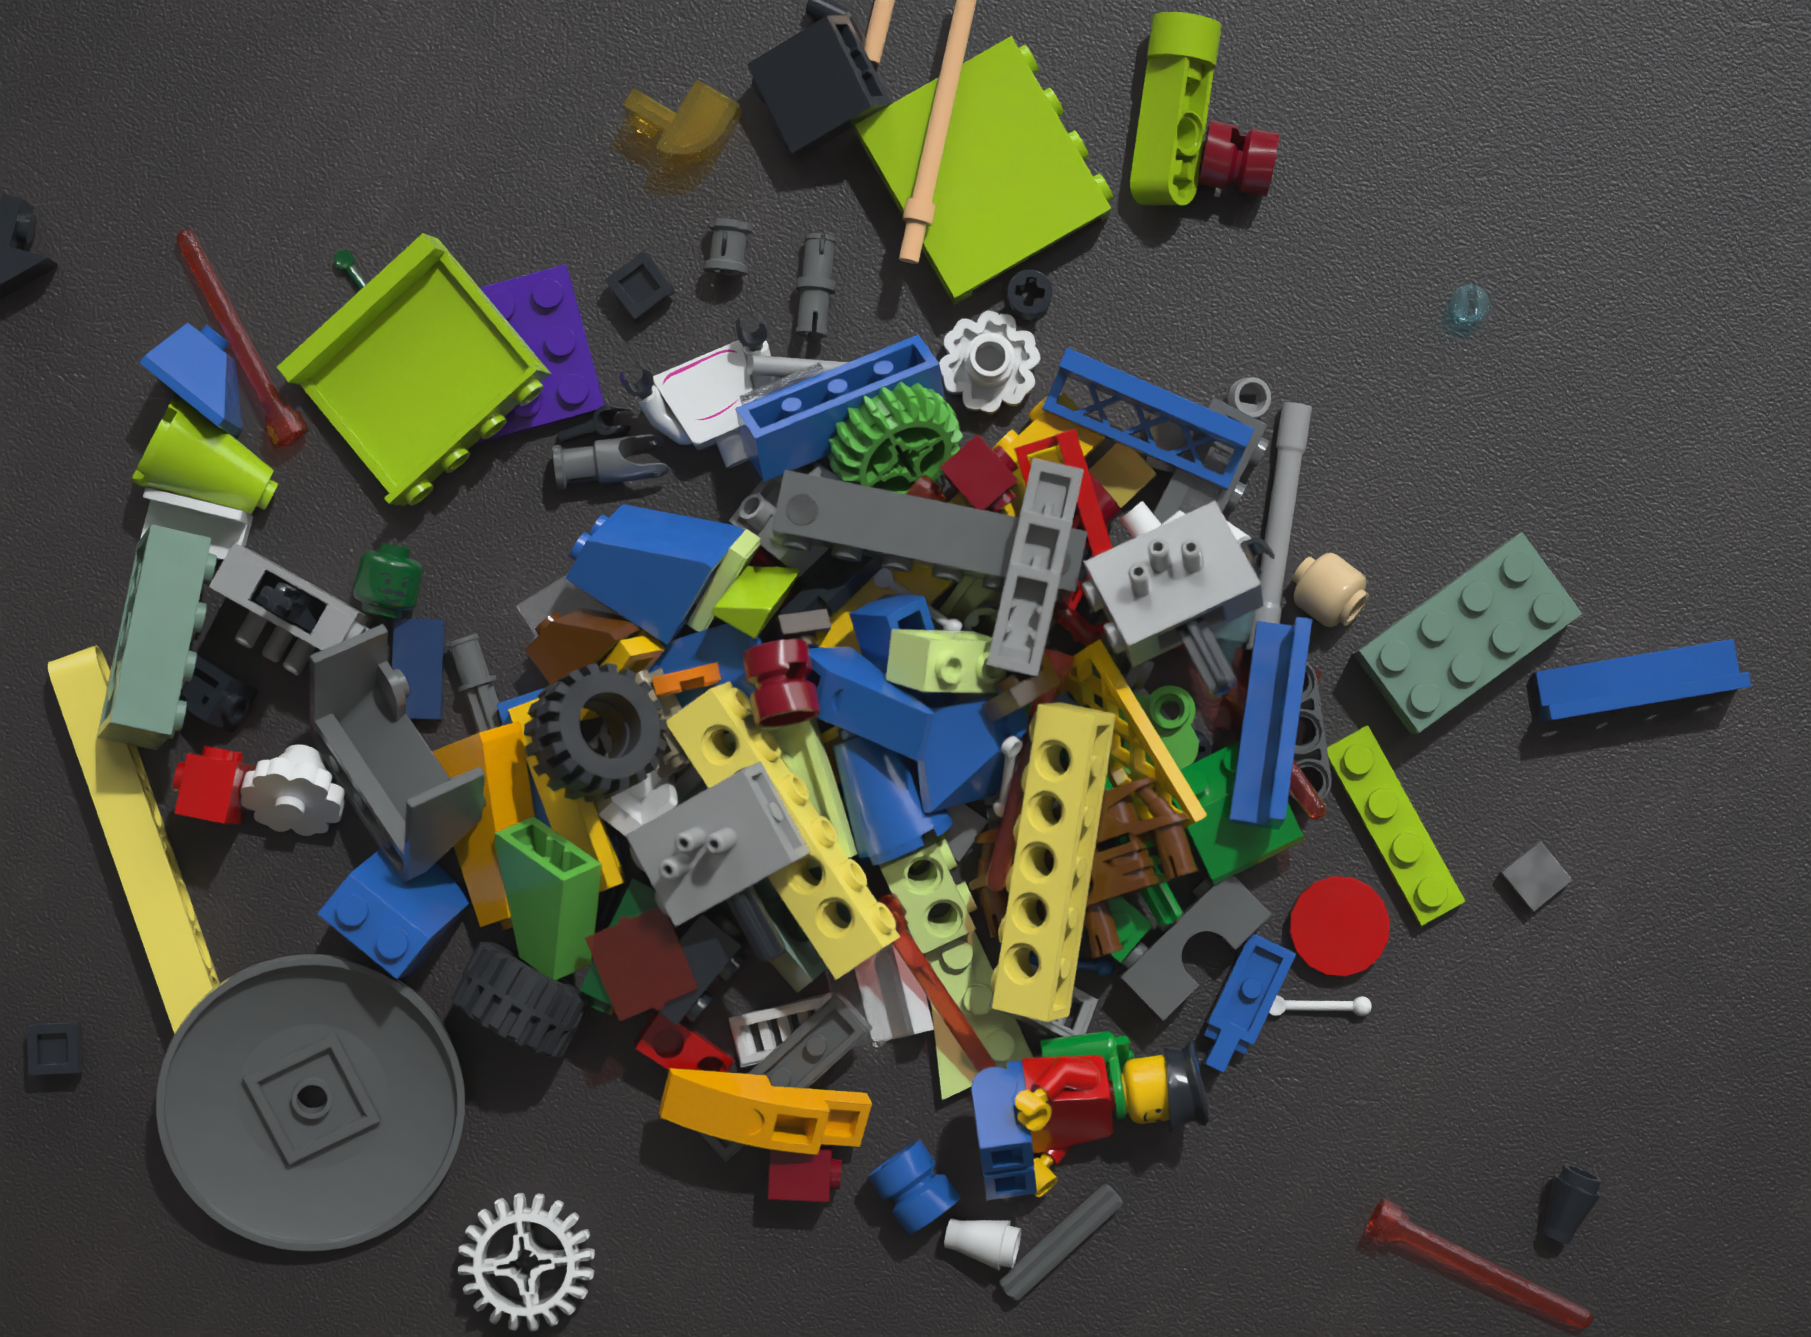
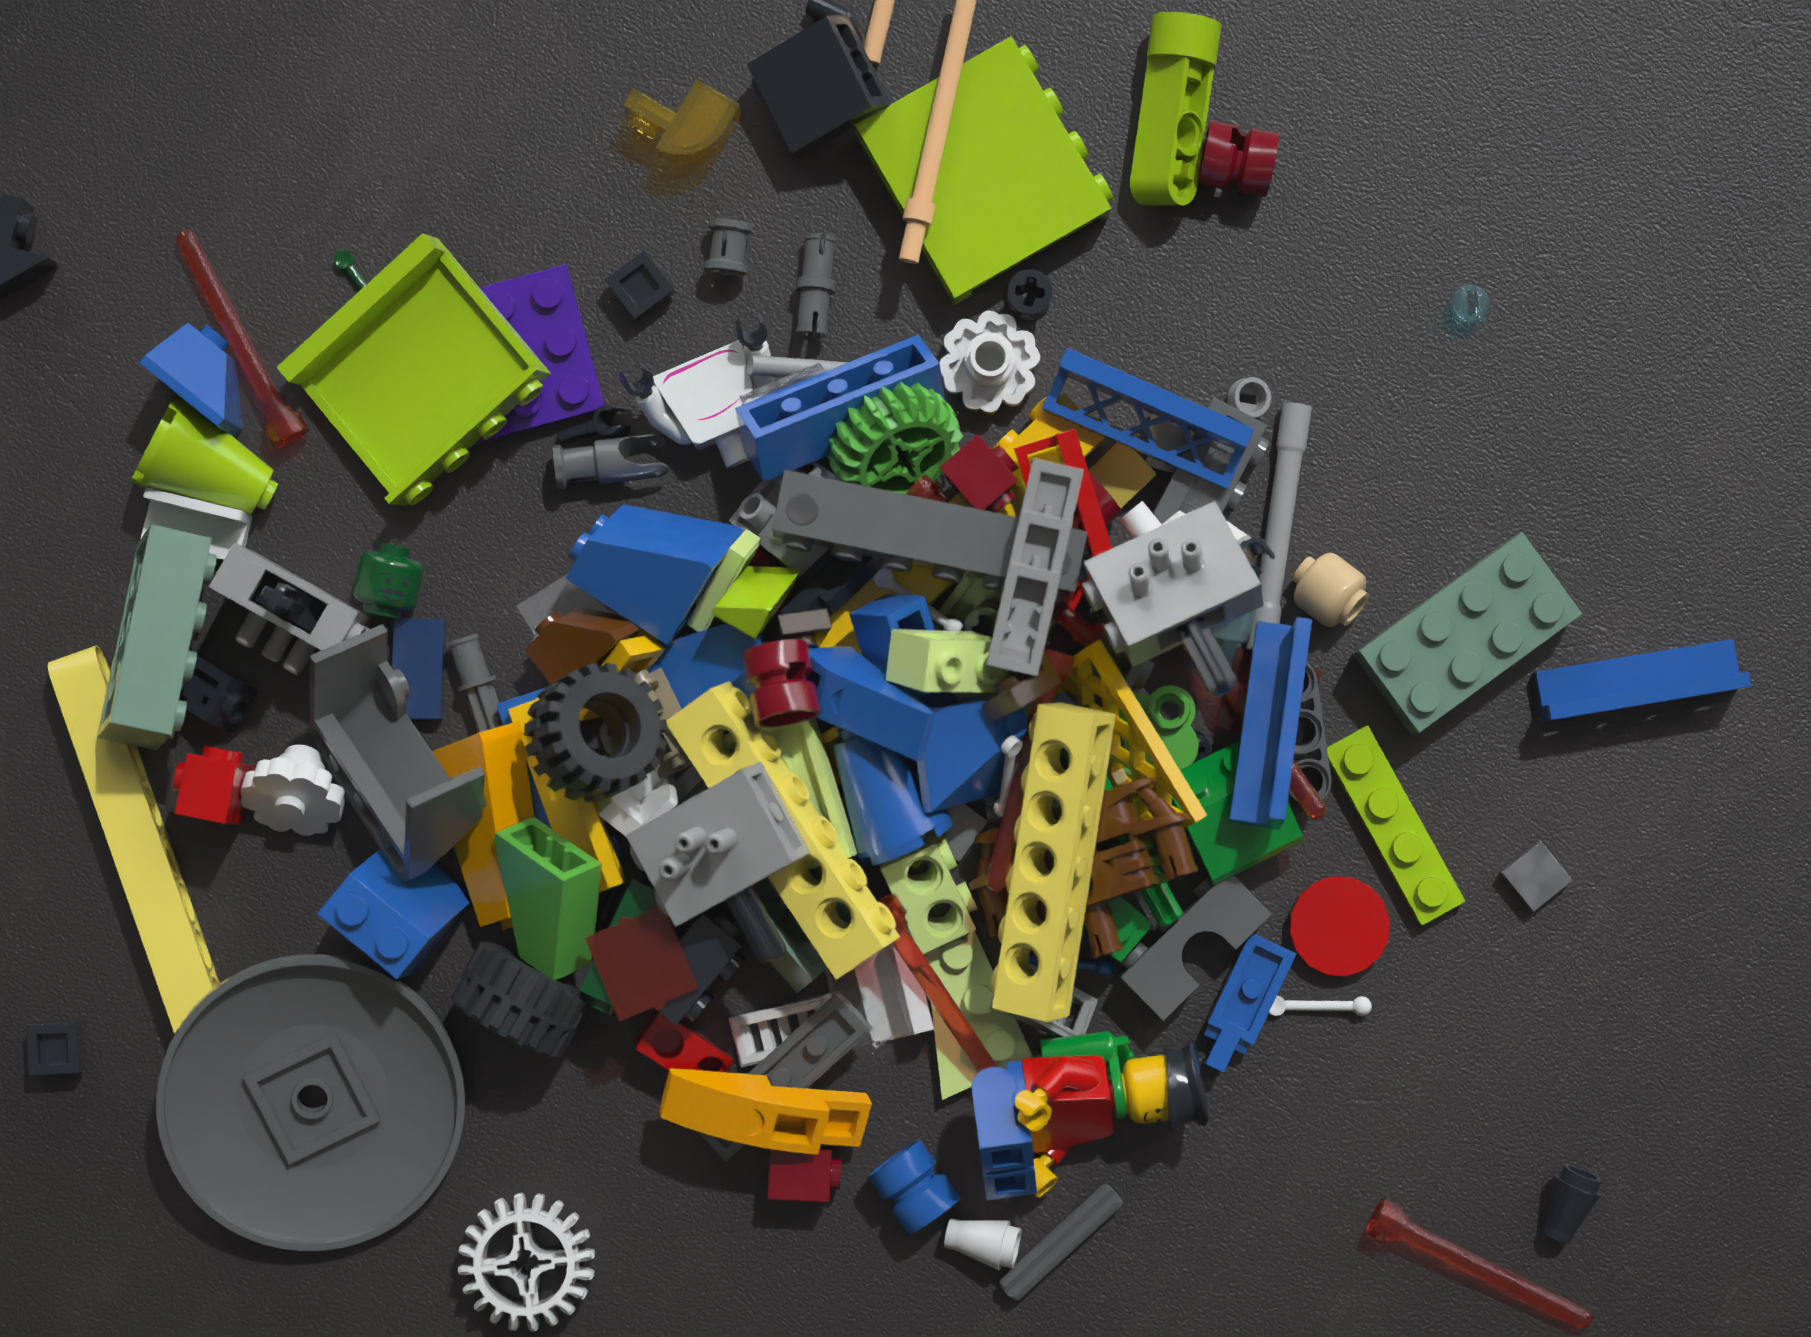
orange tile [652,662,721,697] -> none

